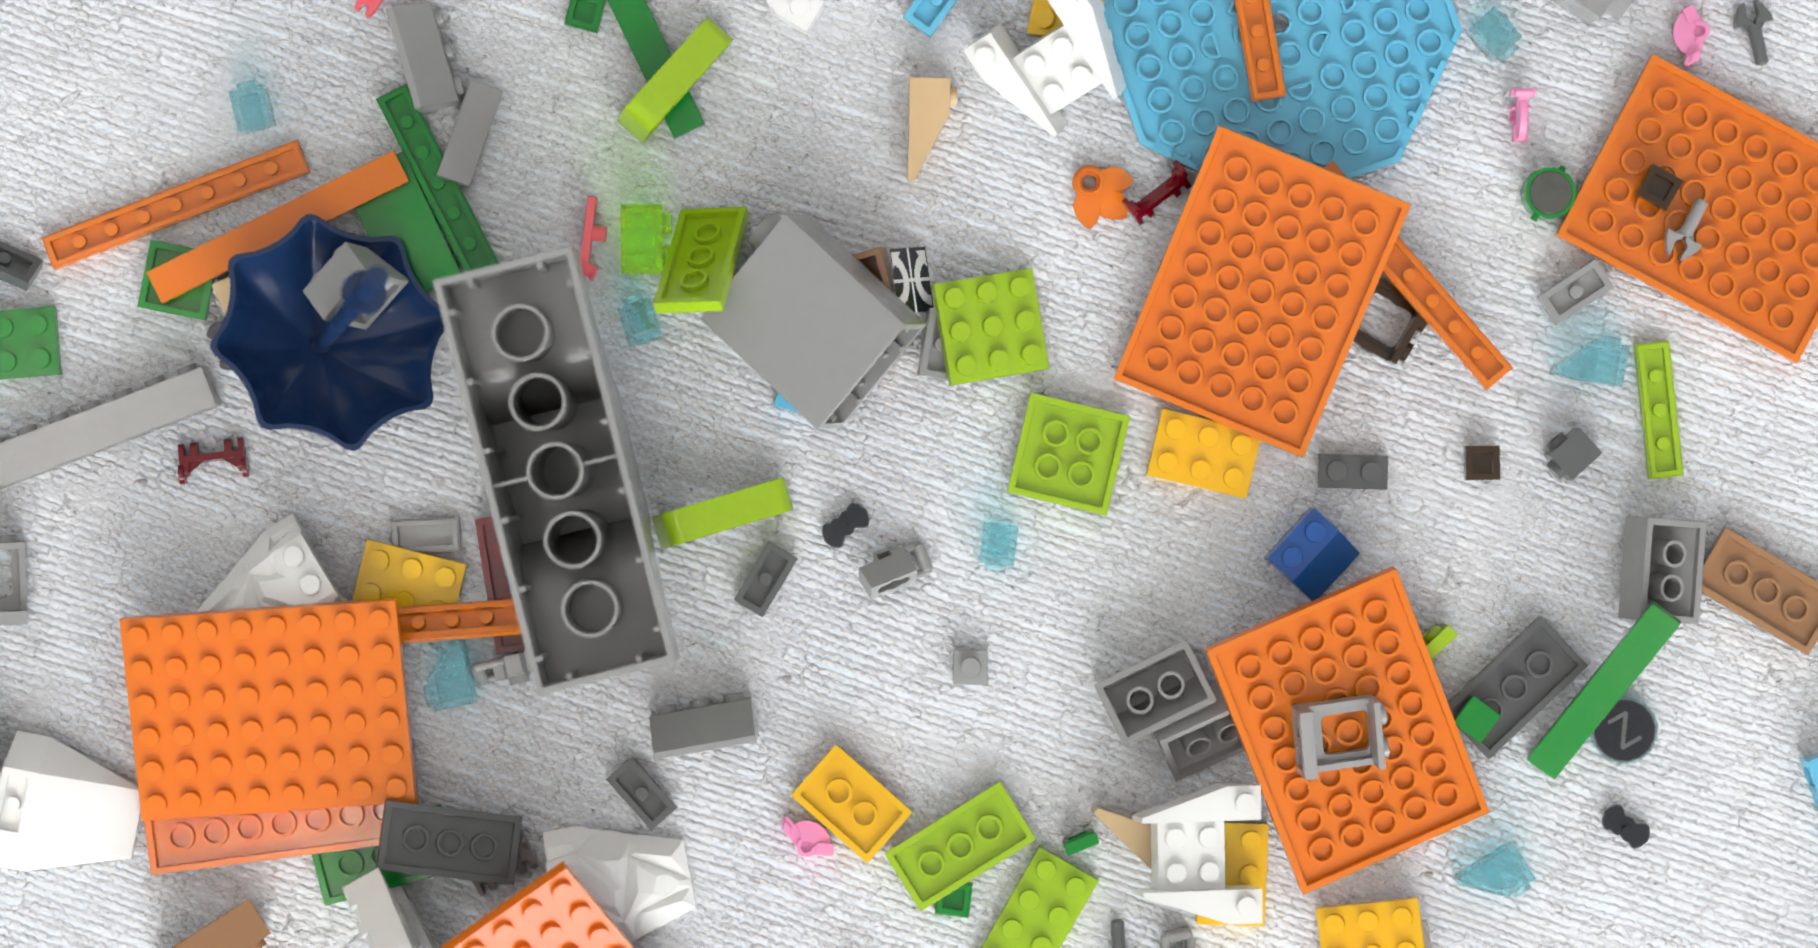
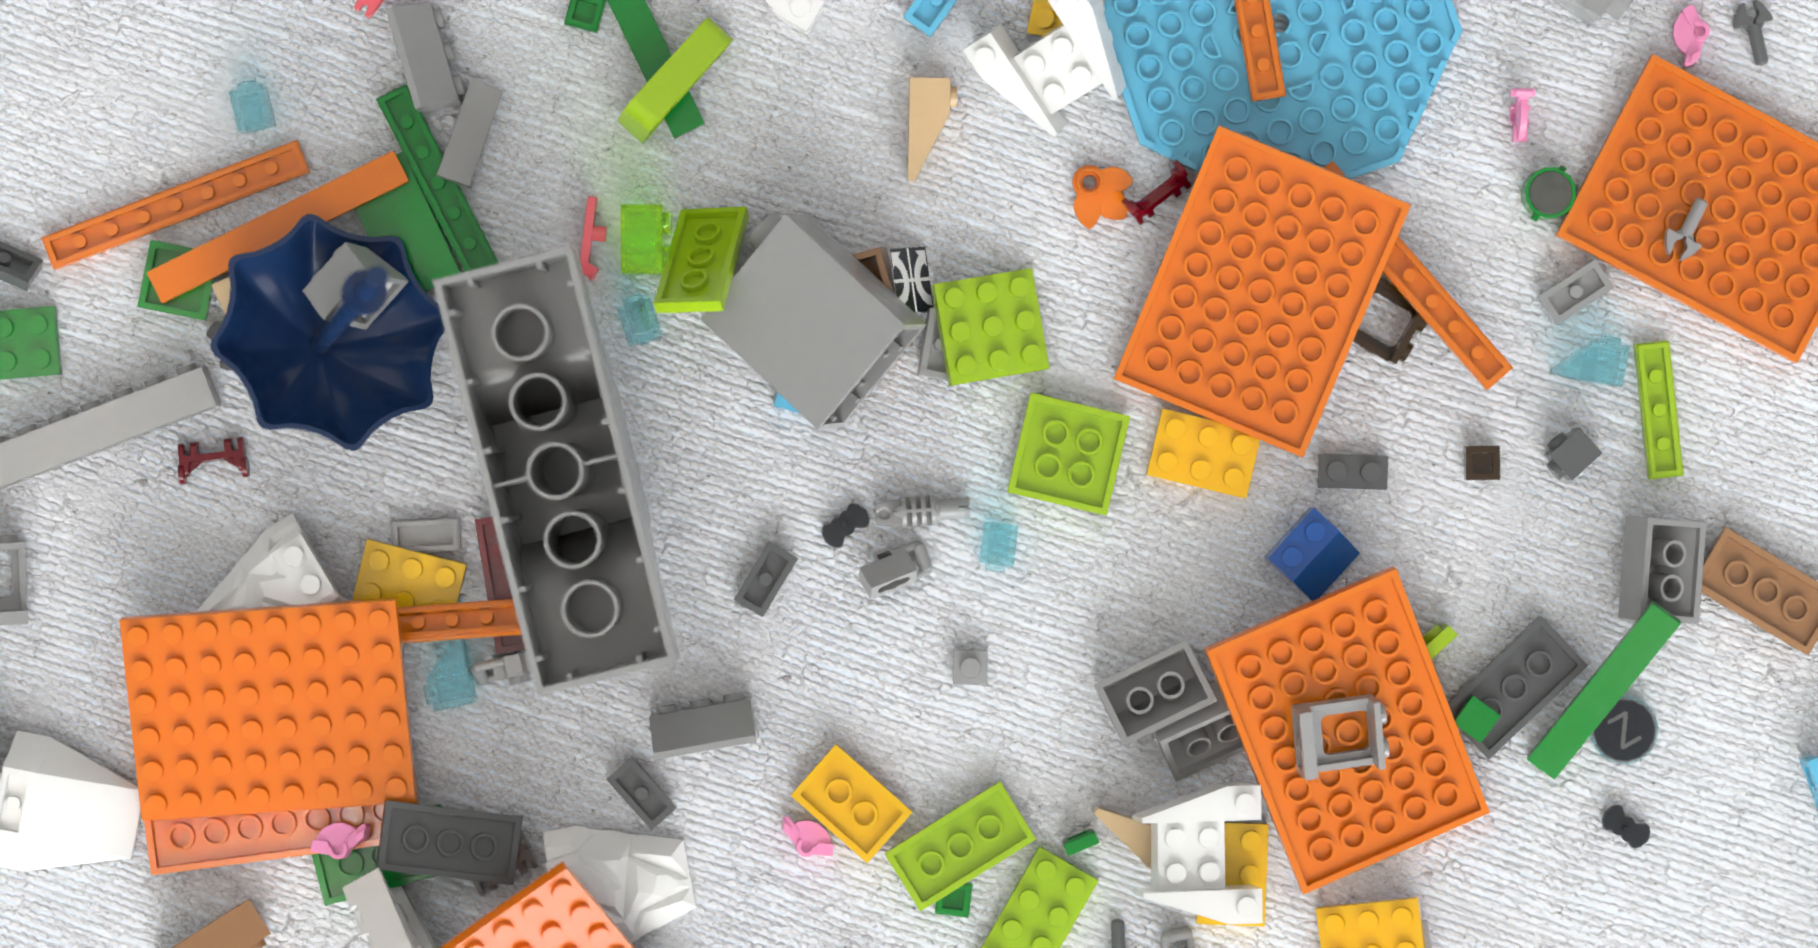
lime beam [651,477,794,549] -> none
clear light blue slope [1452,841,1536,897] -> none
clear light blue brick [1464,6,1522,62] -> none
dark brown plate [1634,164,1683,211] -> none
none -> bright pink piece [310,823,371,859]
none -> light grey hinge [875,495,970,528]

